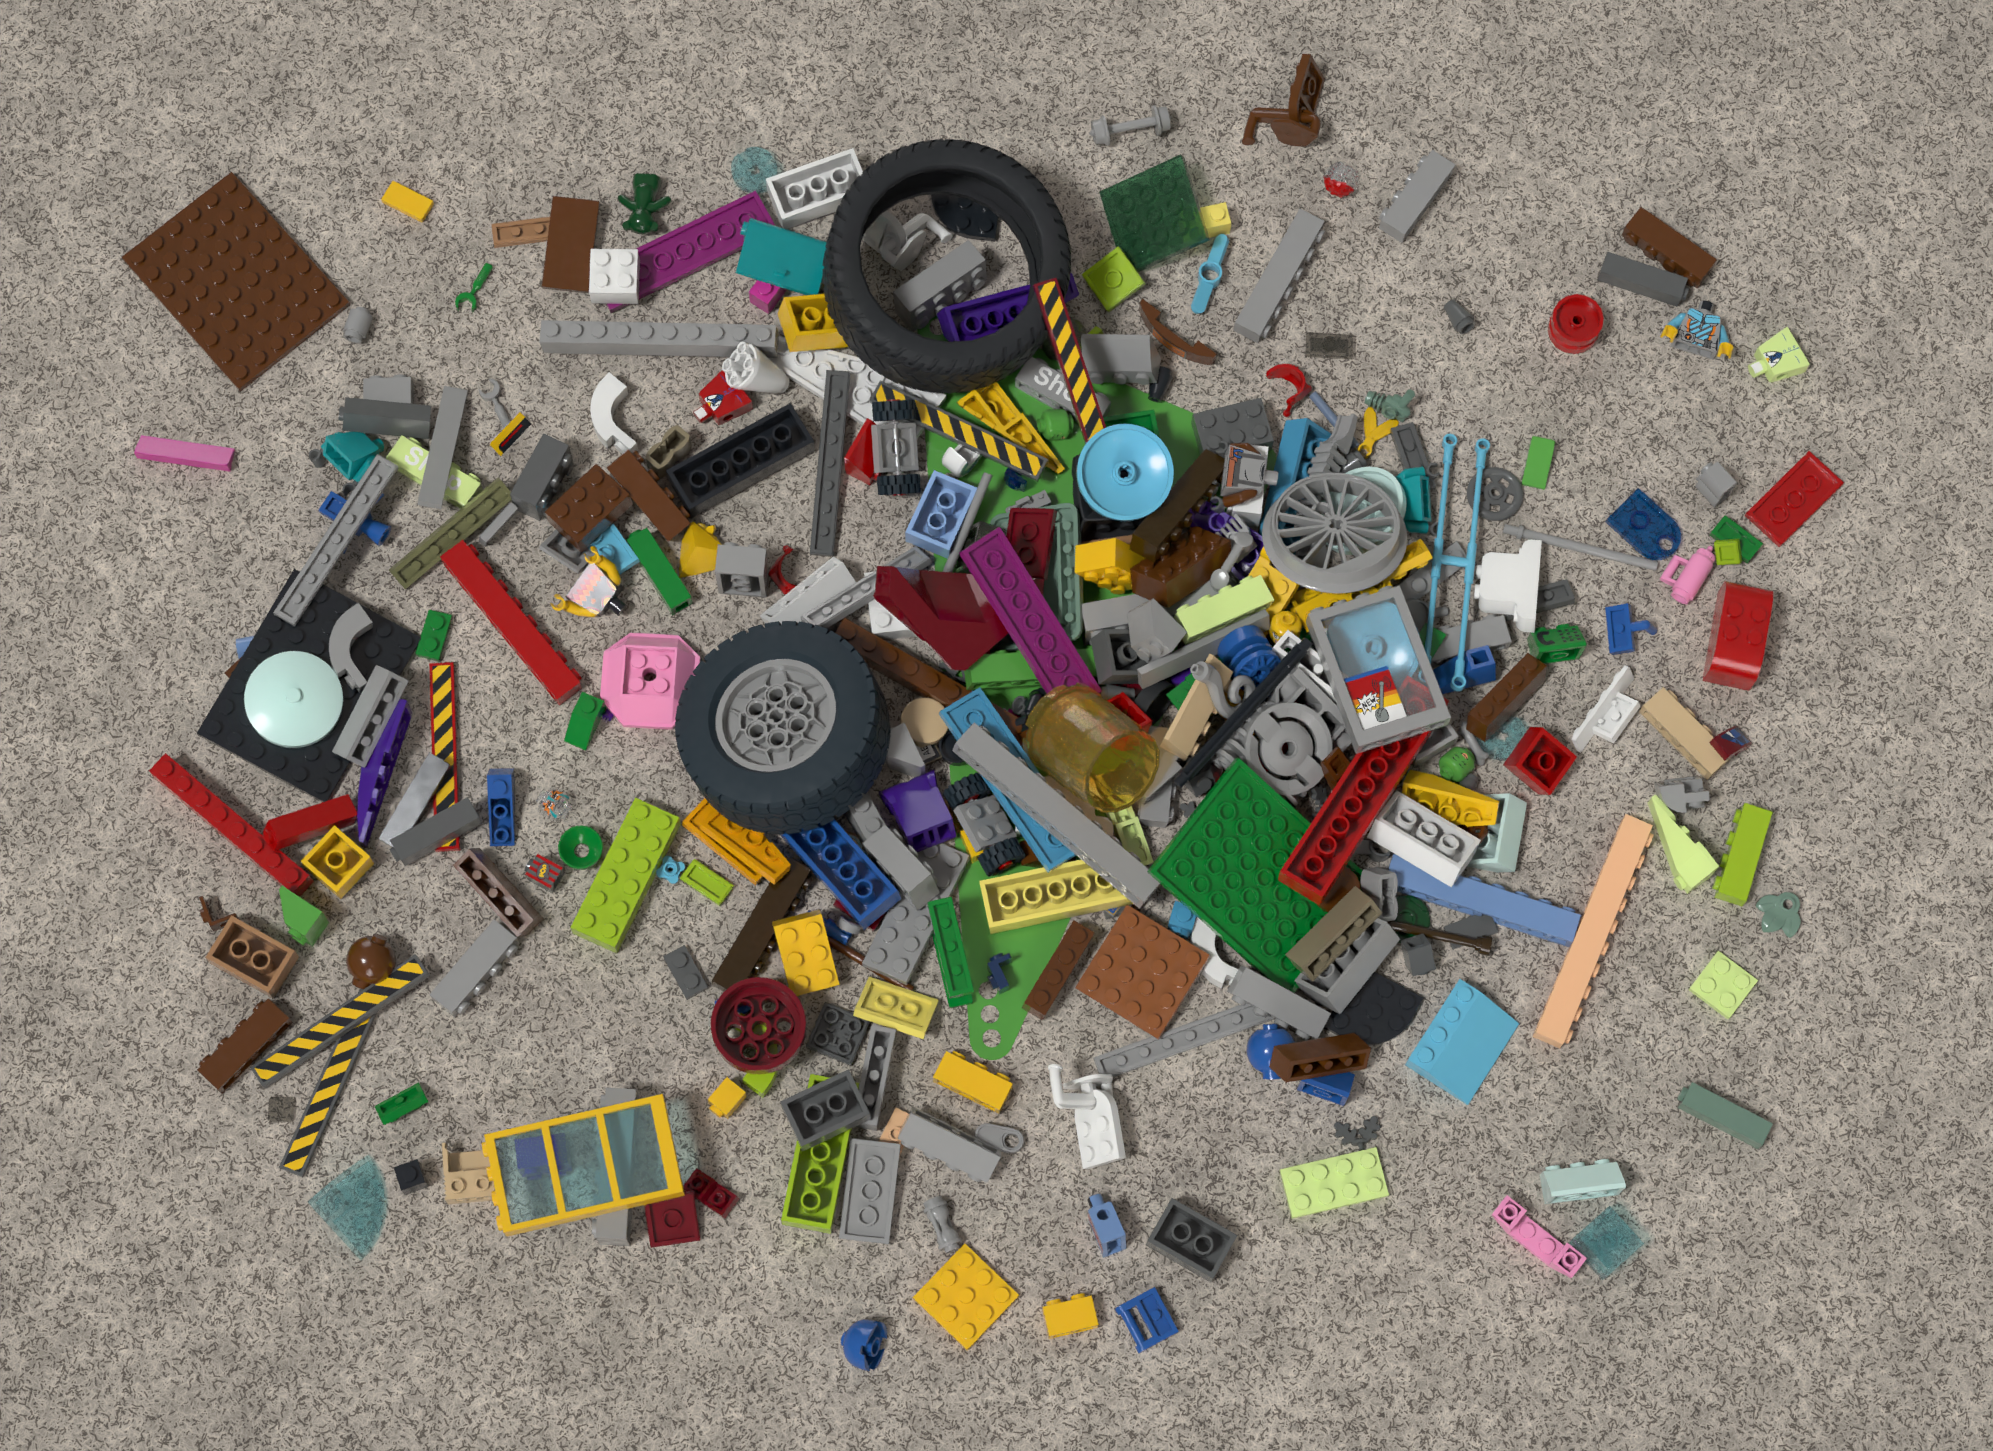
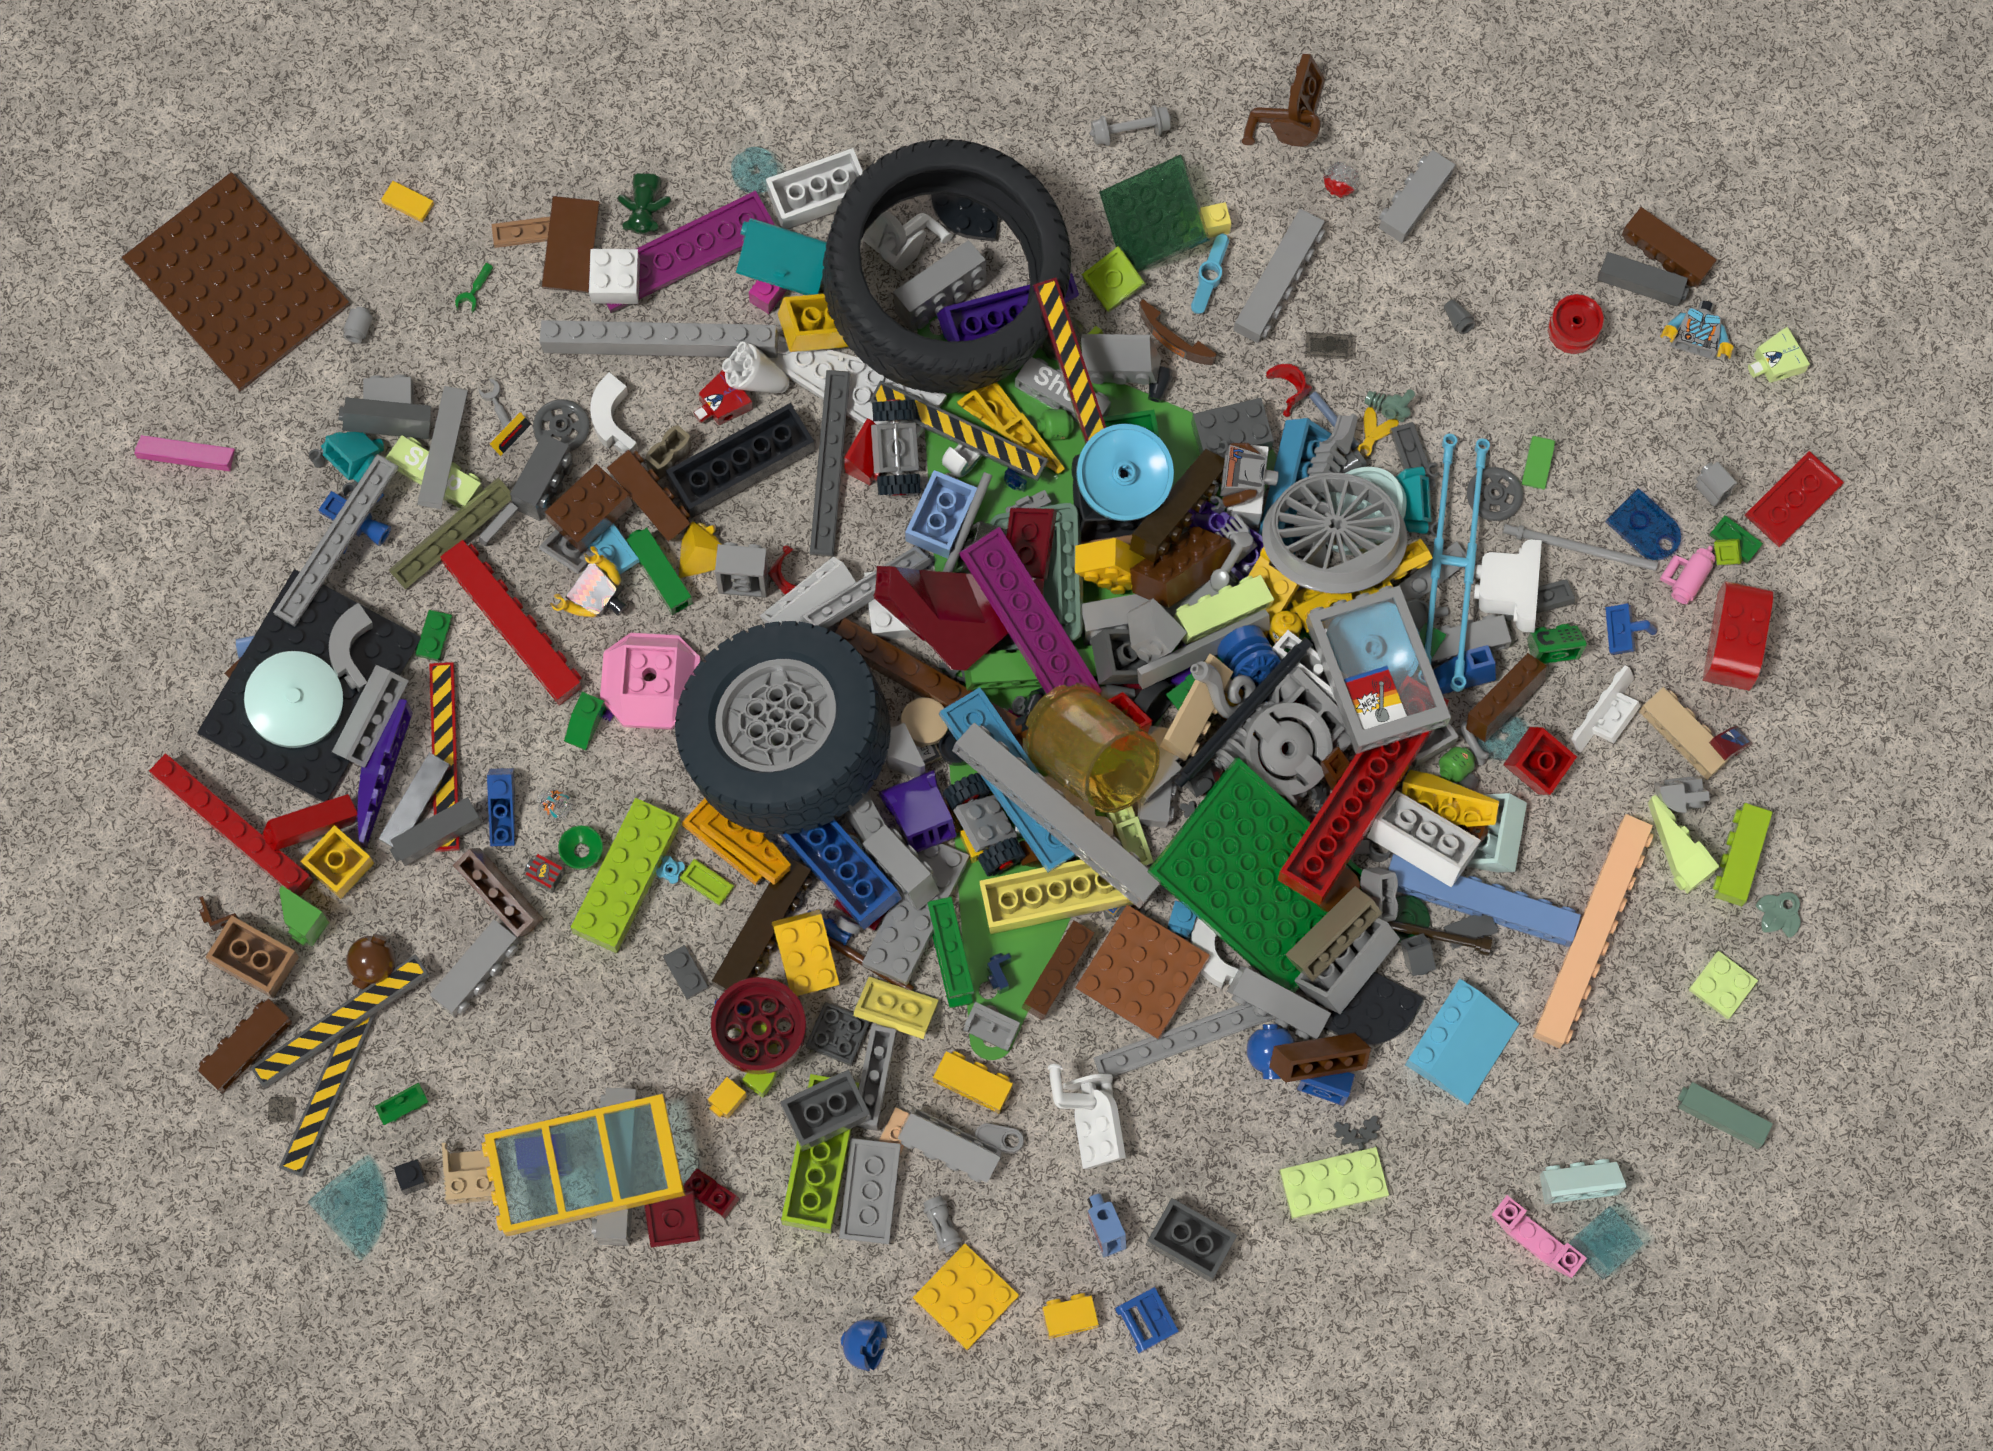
none -> dark grey plate [533,399,589,451]
none -> light grey hinge [963,1002,1020,1052]

